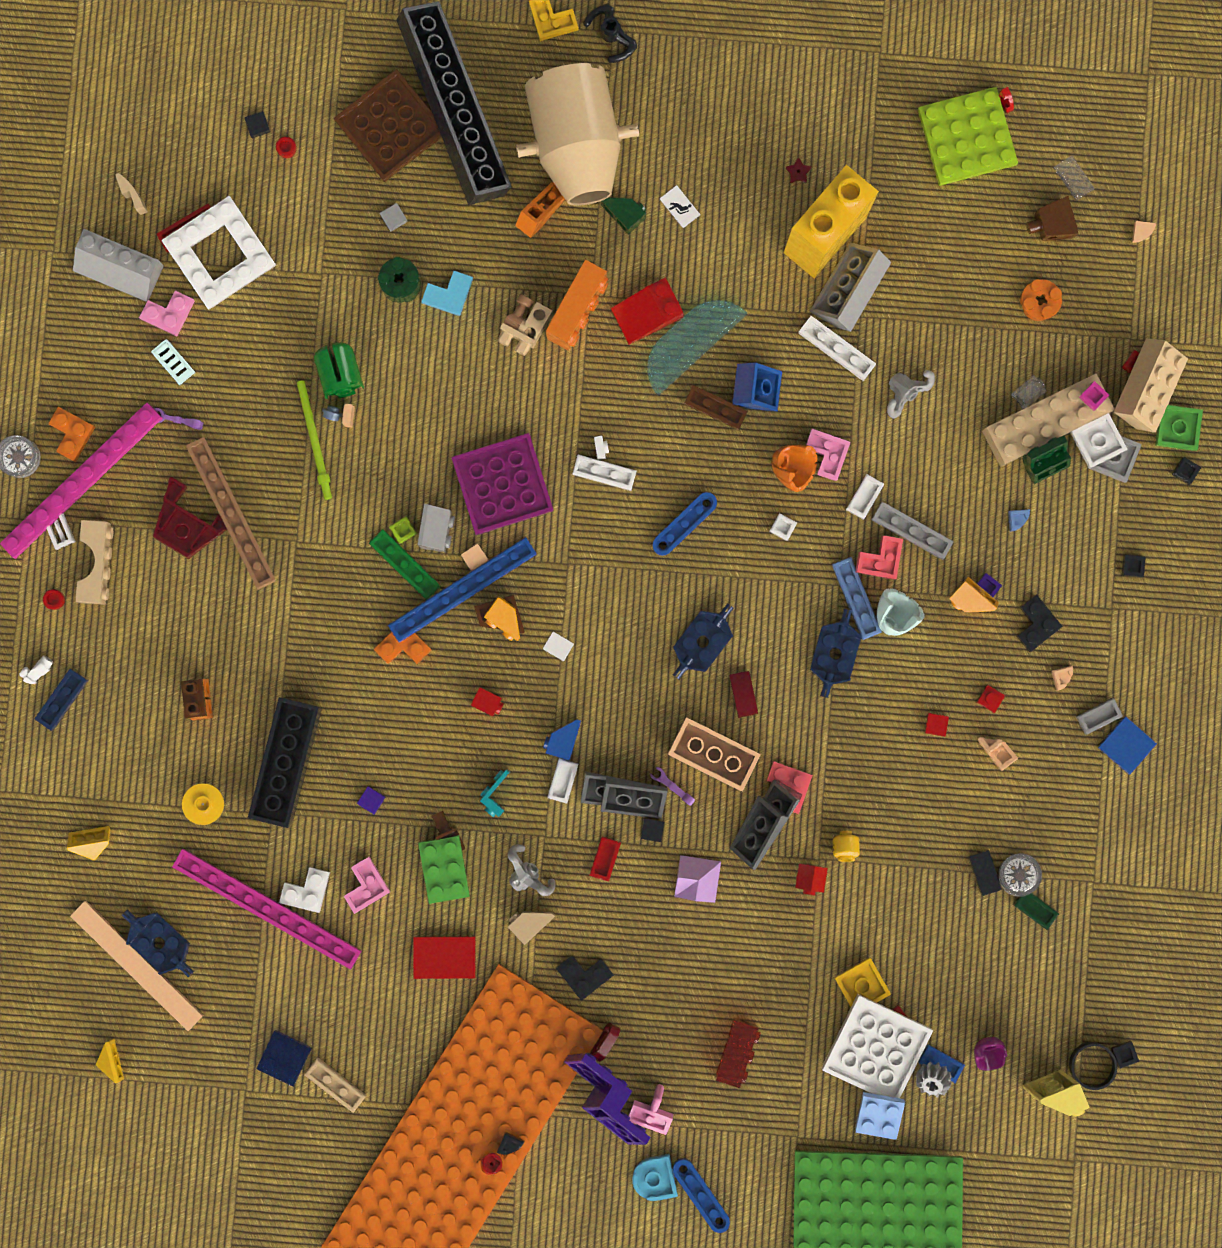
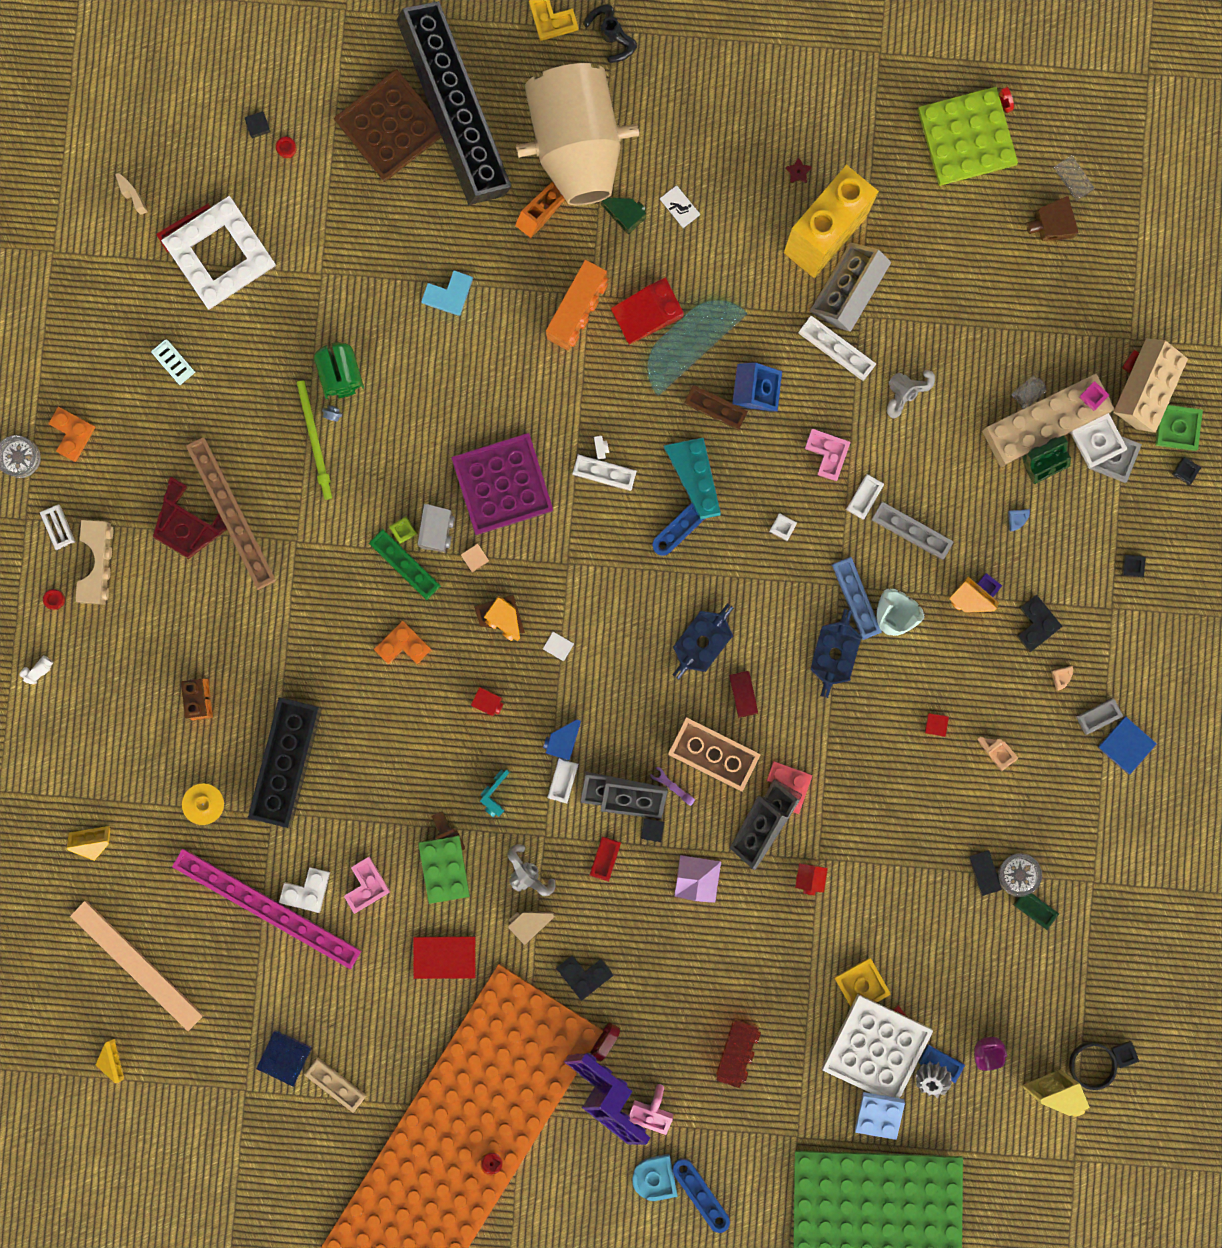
dark pink plate [0,403,163,559] -> none
dark blue plate [35,668,89,731] -> none
light grey slope [73,229,164,302] -> none
dark blue plate [122,909,194,977] -> none
bright pink plate [139,291,195,337] -> none
medium lavender piece [155,408,203,430] -> none
light nougat tile [342,404,355,428] -> none
dark purple tile [357,786,386,815] -> none
dark green brick [378,257,421,303] -> none
light grey tile [380,203,408,232] -> none
blue tile [388,537,537,643] -> none
black tile [497,1132,524,1155] -> none
tan hips [498,294,553,356] -> none
orange hair [771,444,817,492] -> none
yellow head [833,831,860,862] -> none
coral plate [855,535,903,580] -> none
red plate [976,685,1005,713] -> none
orange plate [1020,279,1062,321] -> none
light nougat tile [1132,221,1156,243] -> none
none -> teal wing [664,438,721,519]

